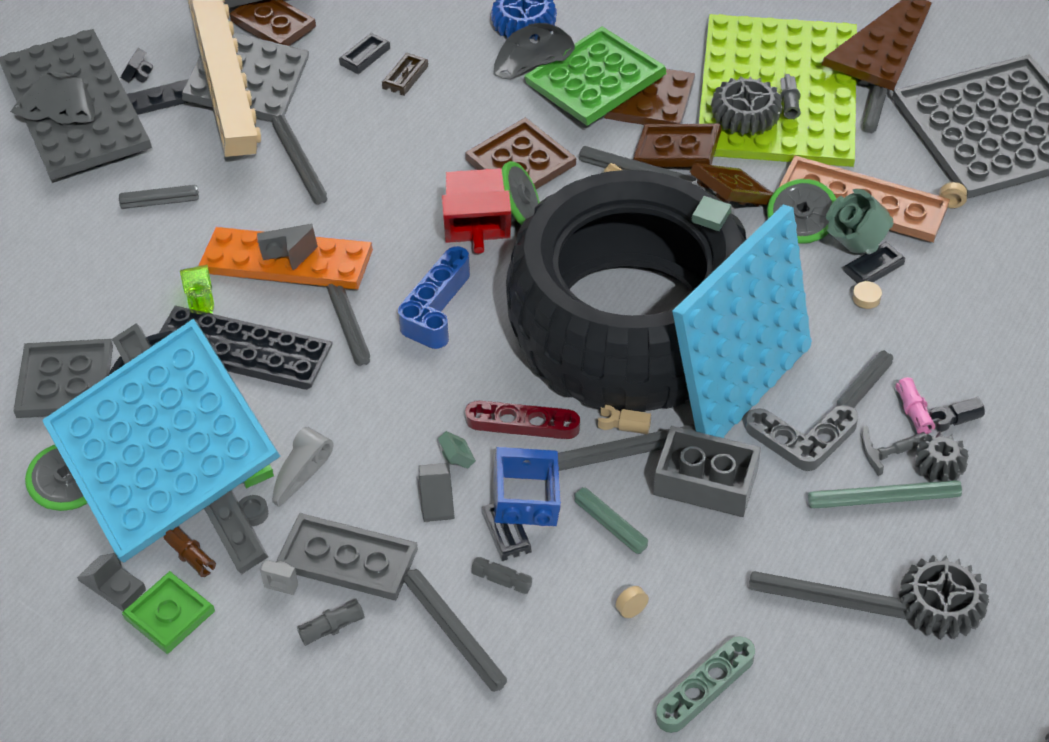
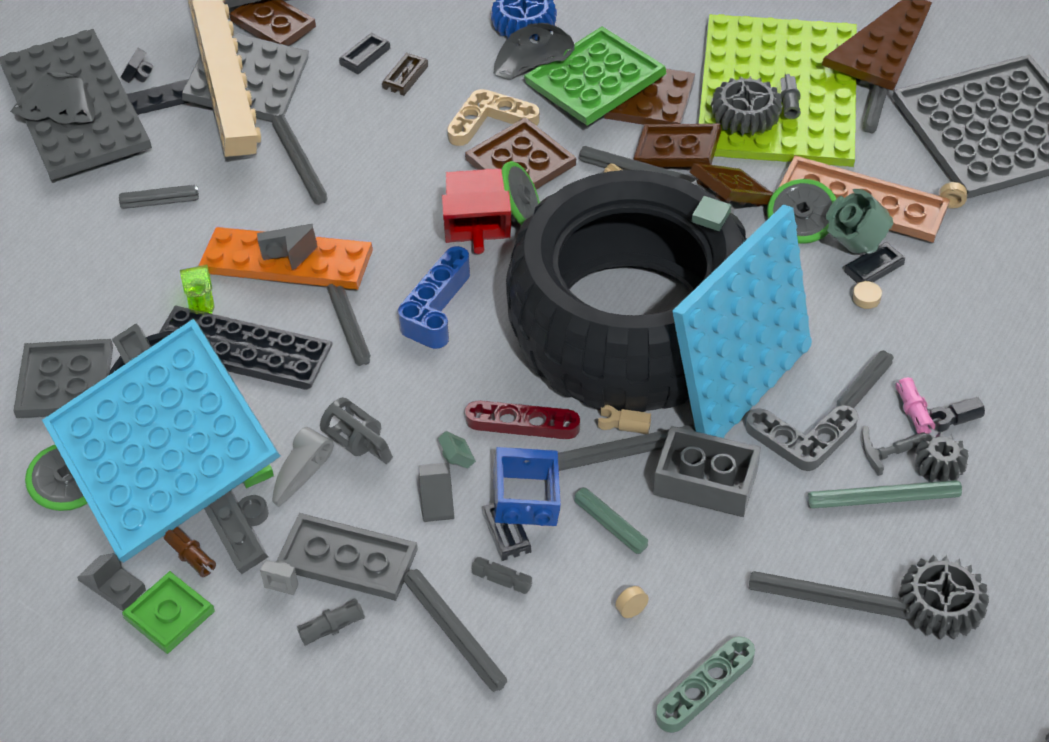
none -> dark grey piece [320,397,393,464]
none -> tan beam [447,89,540,146]

